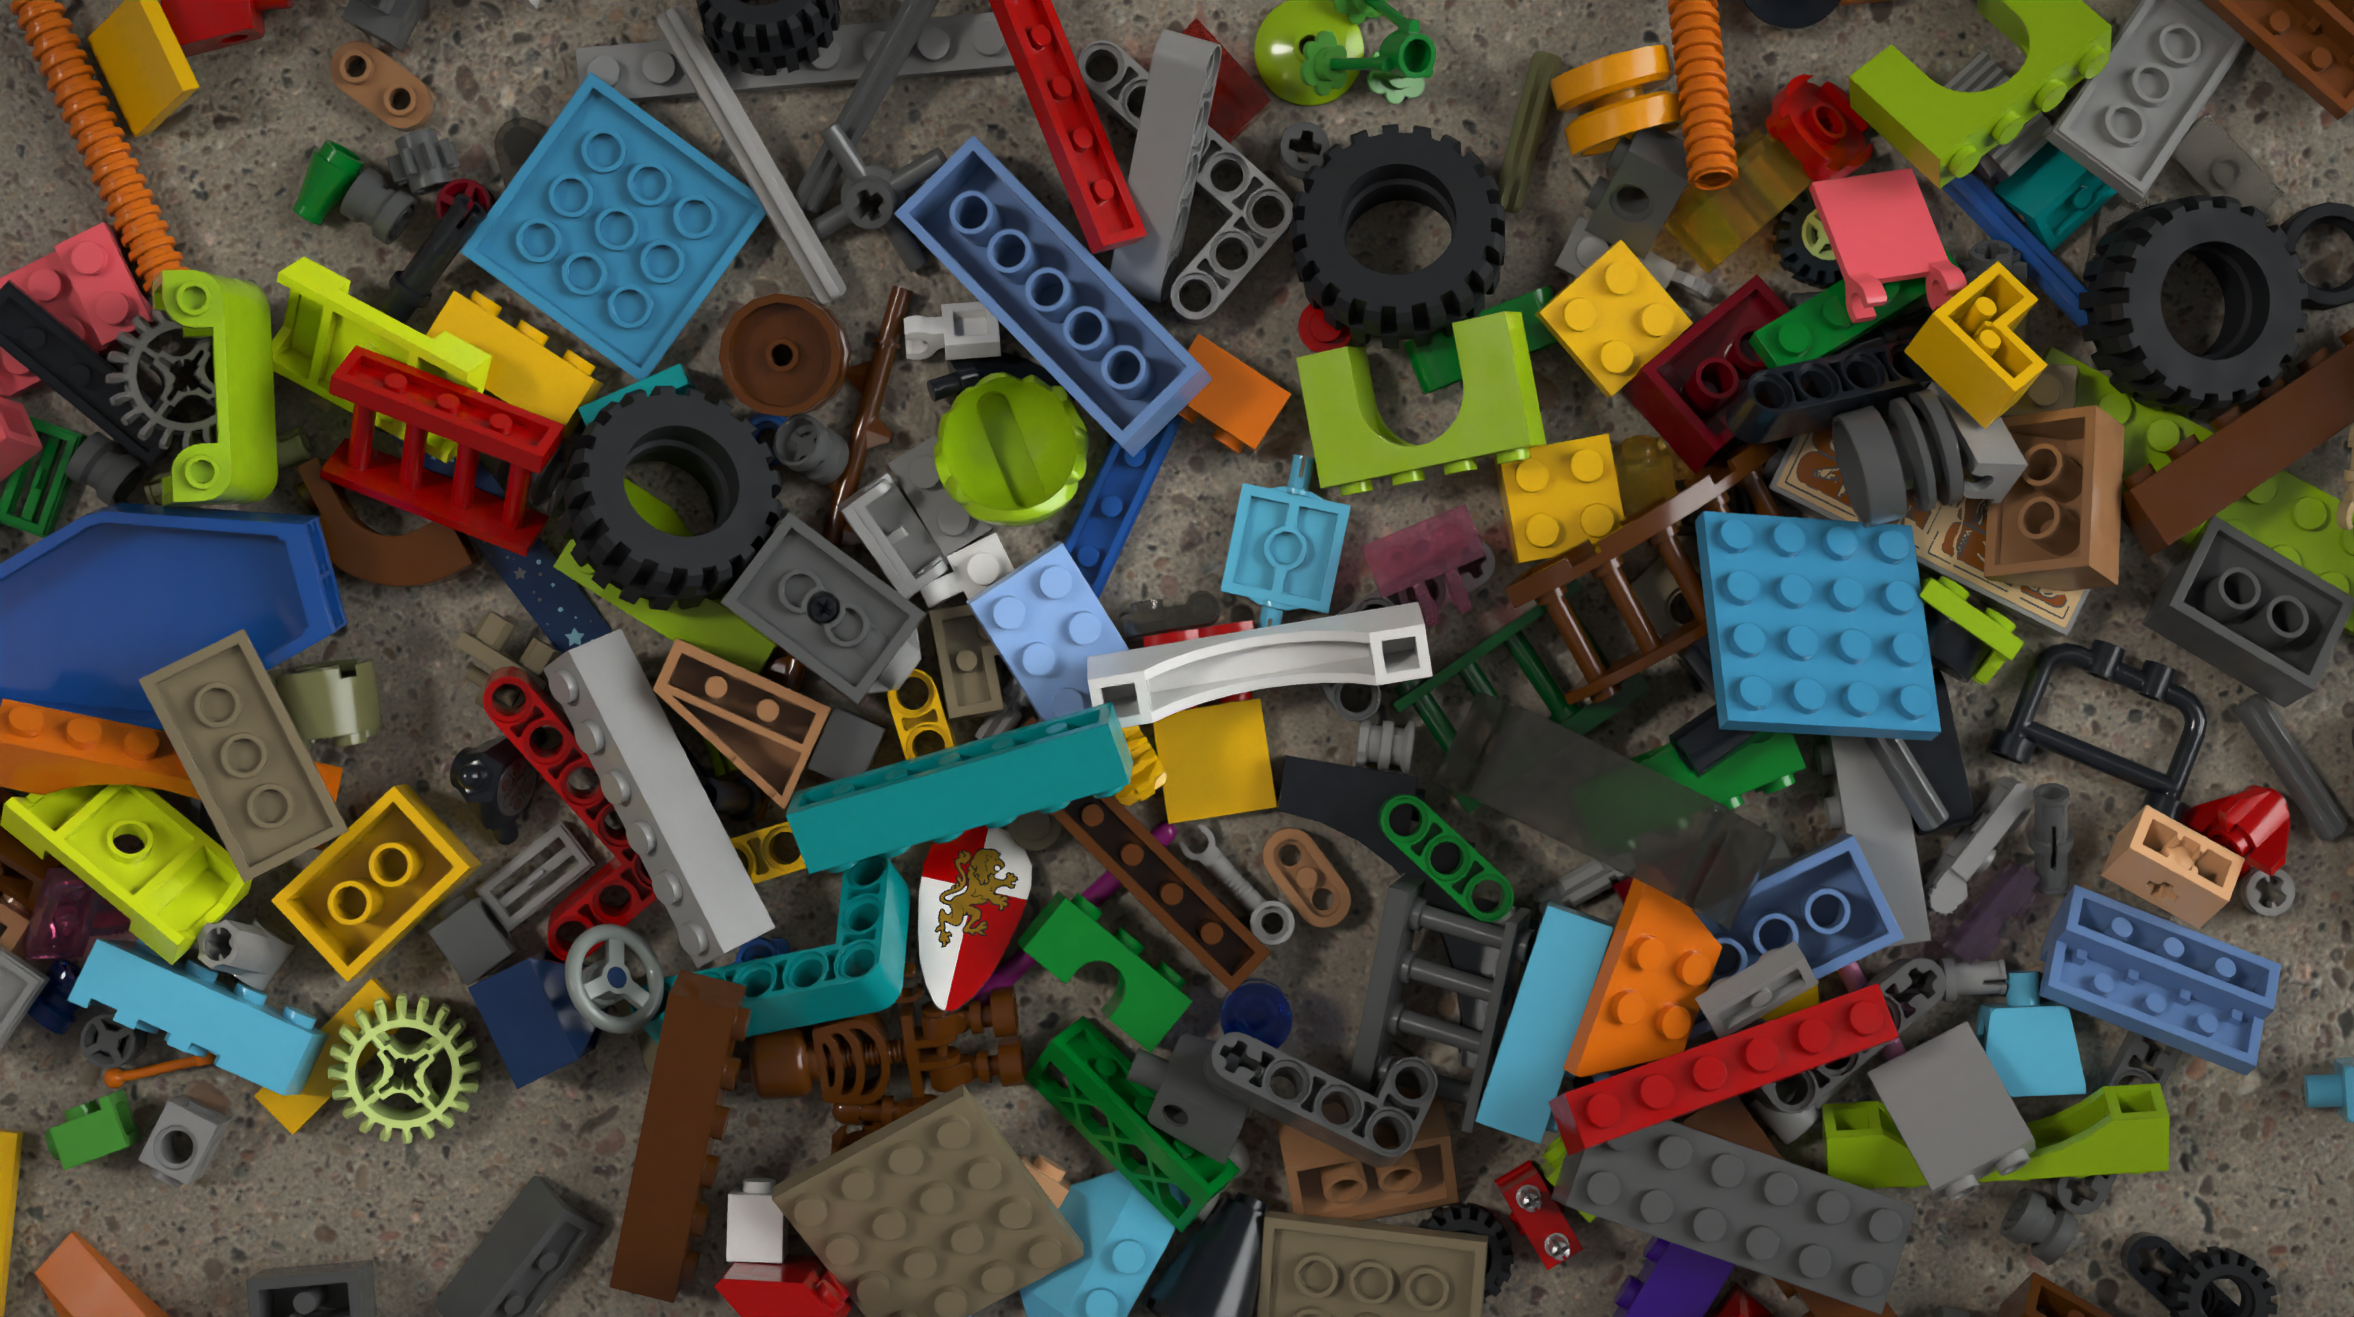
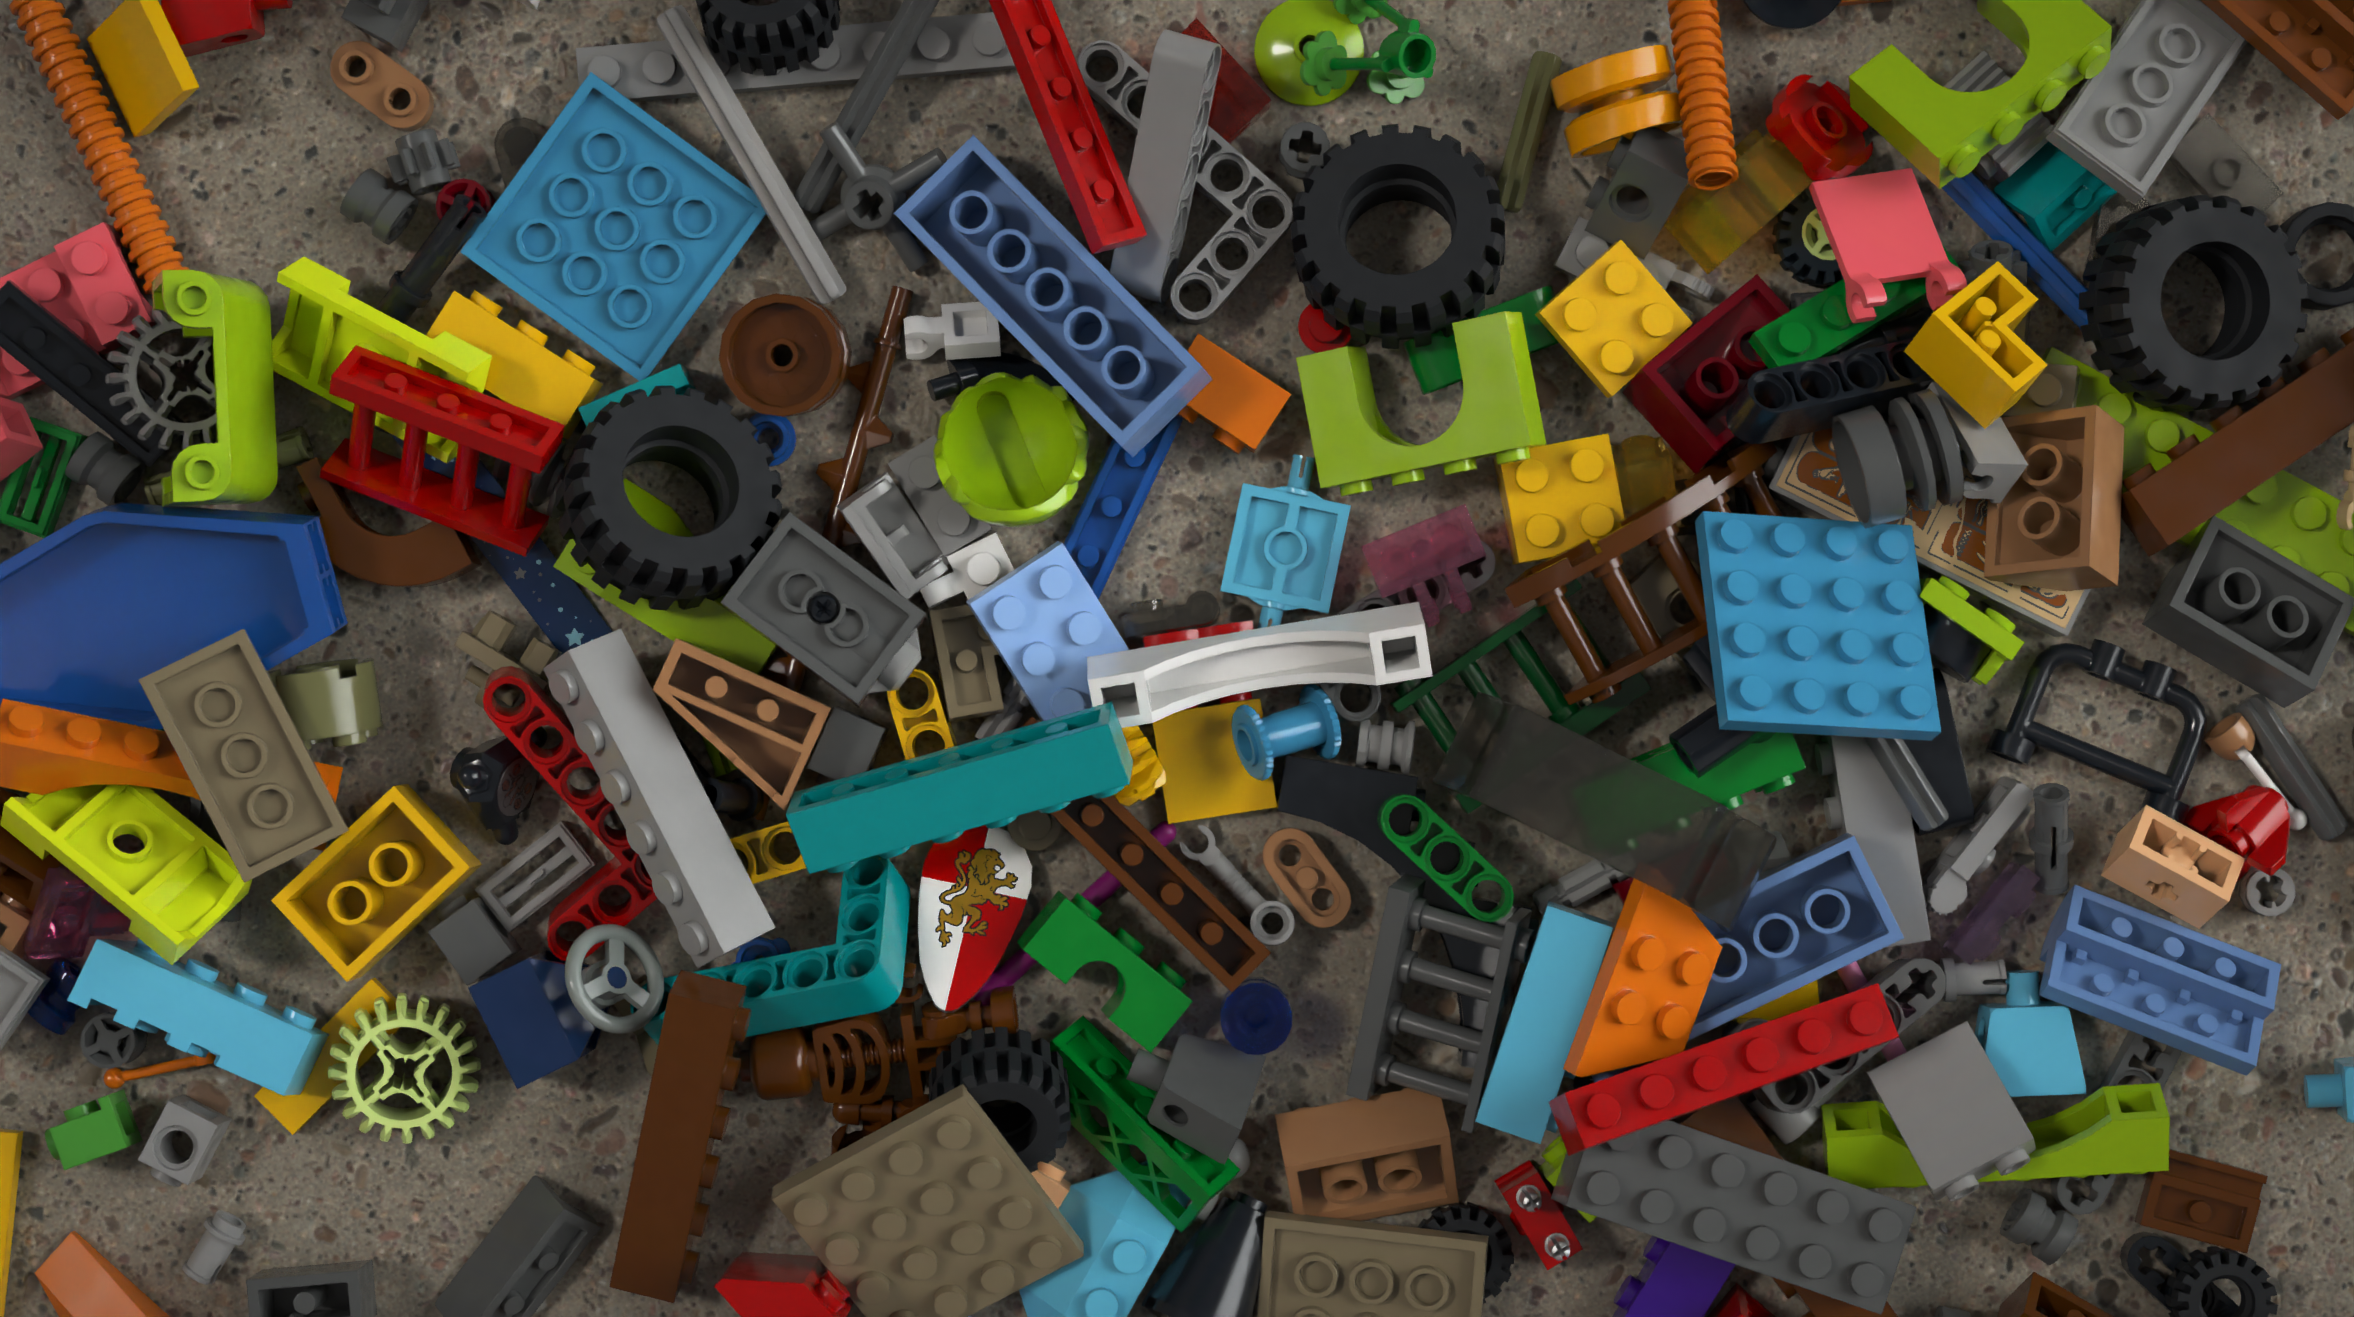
light grey piece [196,917,296,991] -> none
green cone [292,139,365,226] -> none
white brick [726,1178,789,1263] -> none
dark grey wheel [773,414,849,485] -> none
dark grey beam [1203,1032,1438,1168] -> none
light grey plate [1695,941,1819,1039] -> none
none -> light grey pin [182,1210,246,1285]
none -> black tyre [929,1027,1071,1173]
none -> dark azure hose [1232,684,1342,781]
none -> reddish brown plate [2134,1148,2268,1254]
none -> medium nougat hinge [2204,713,2307,830]

